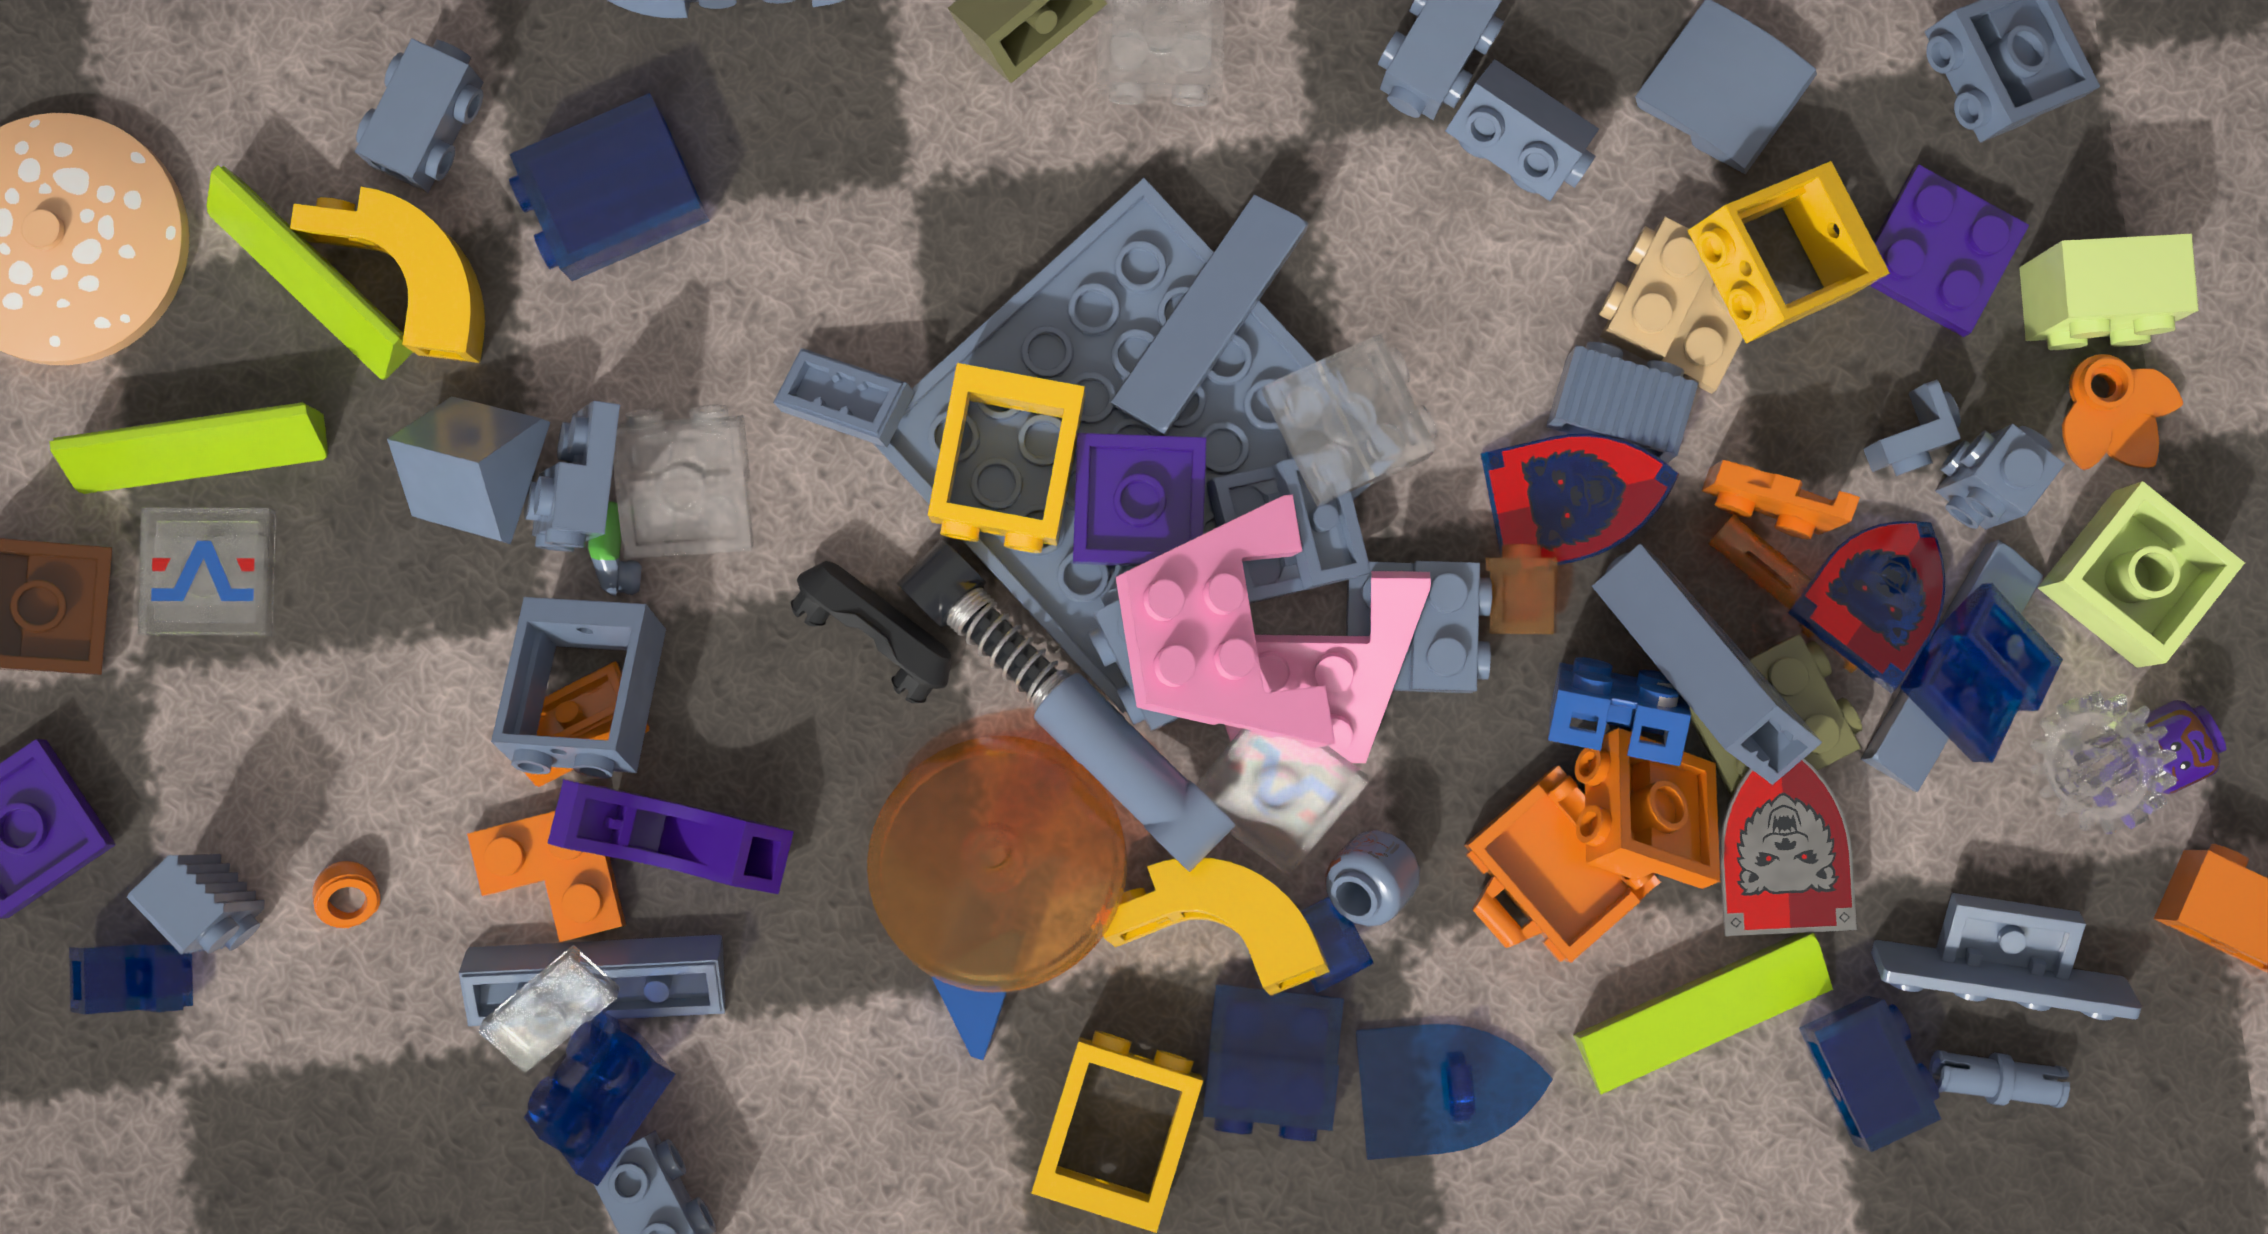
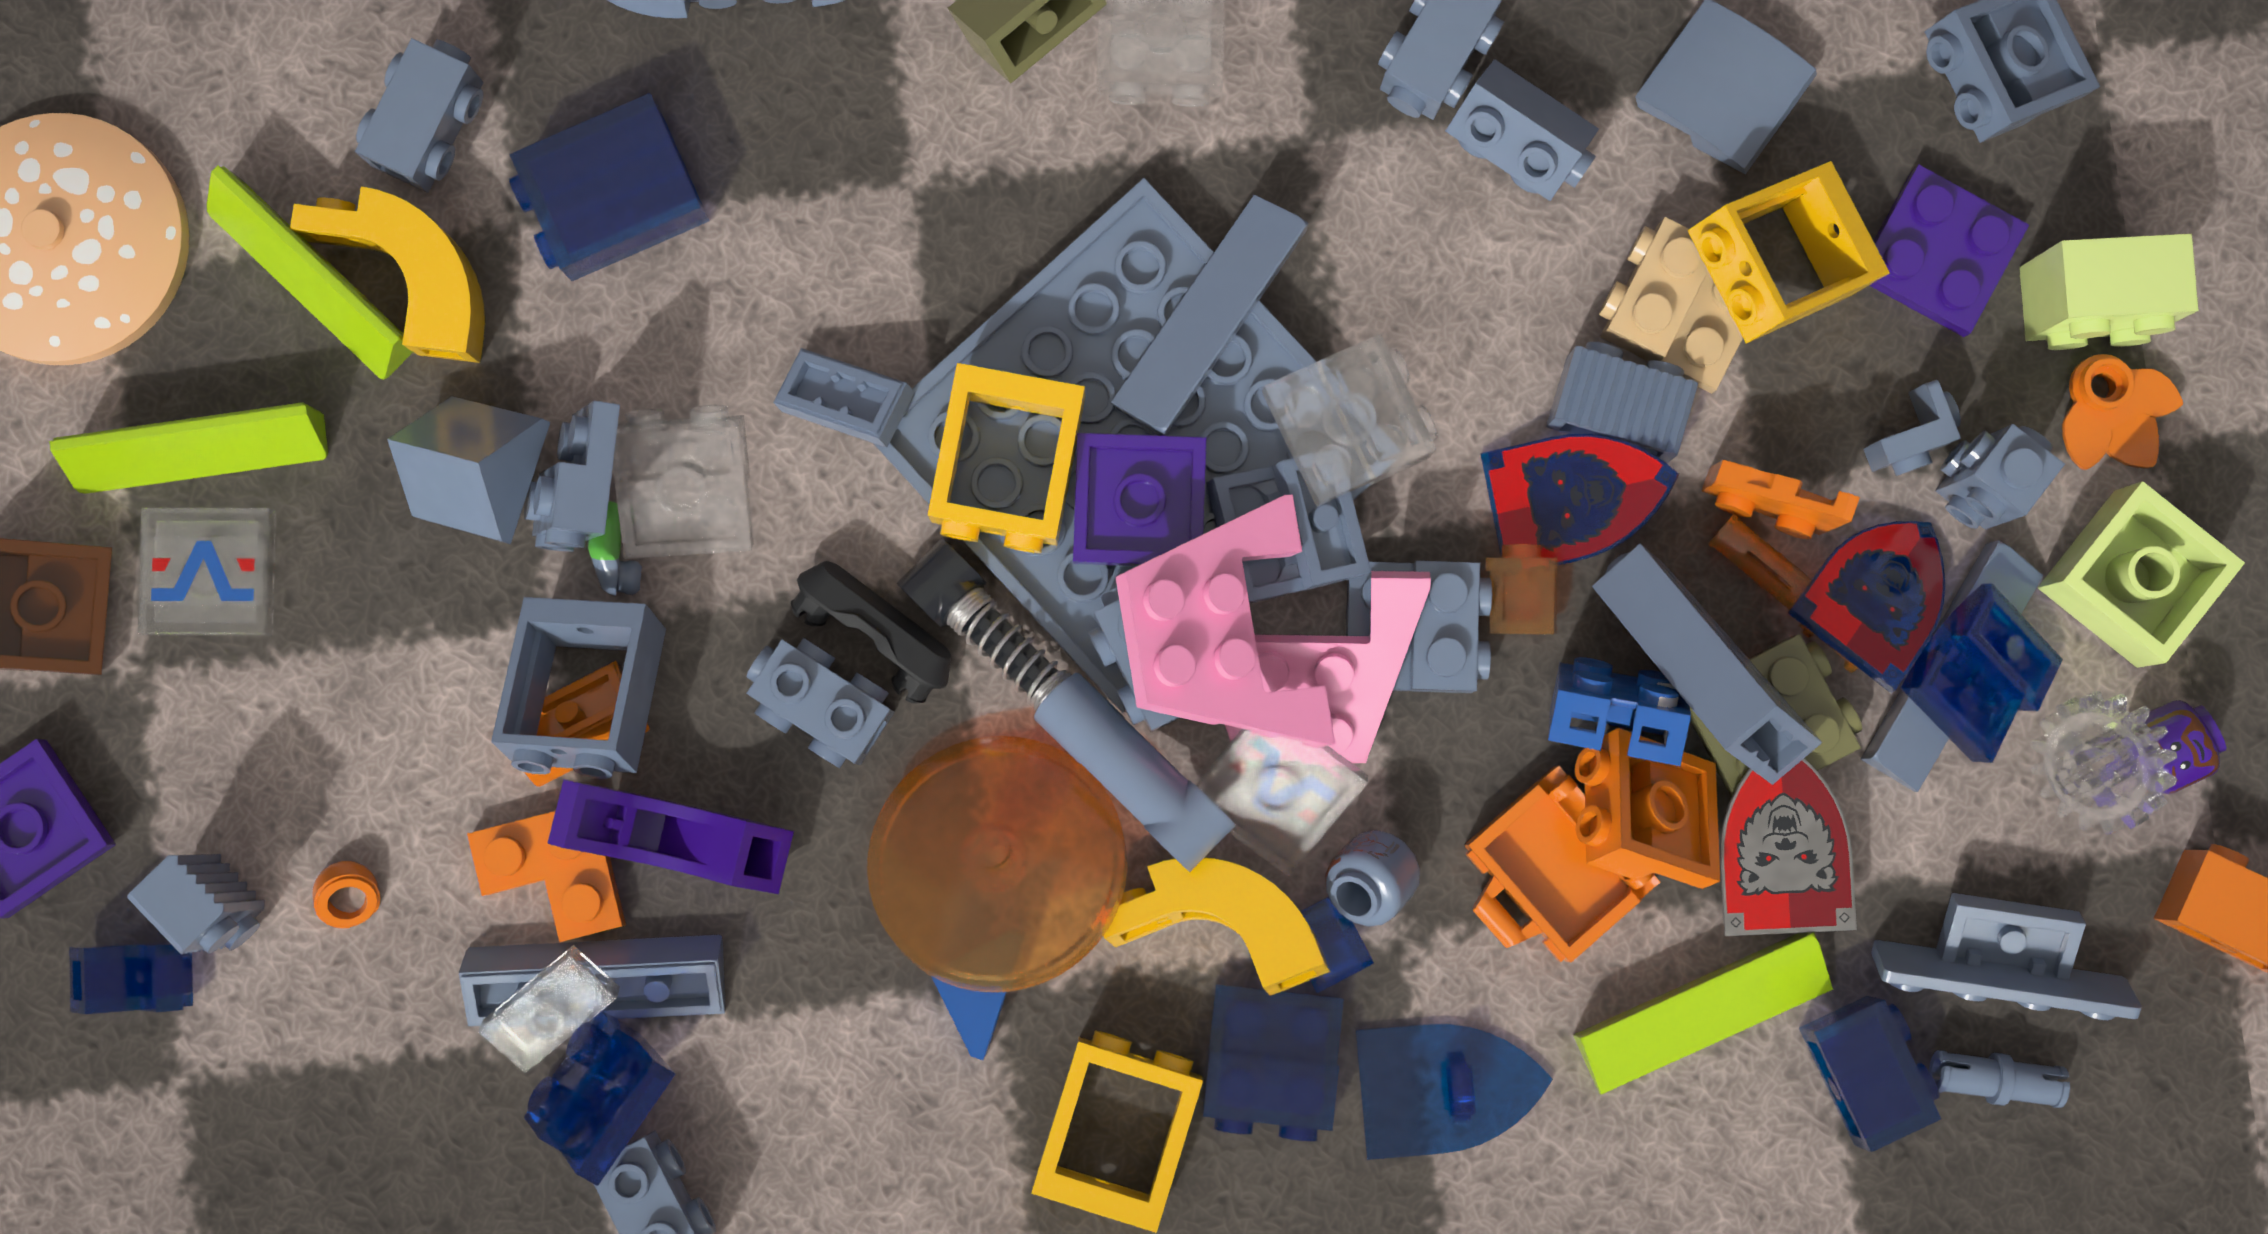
none -> sand blue brick [746,638,895,768]

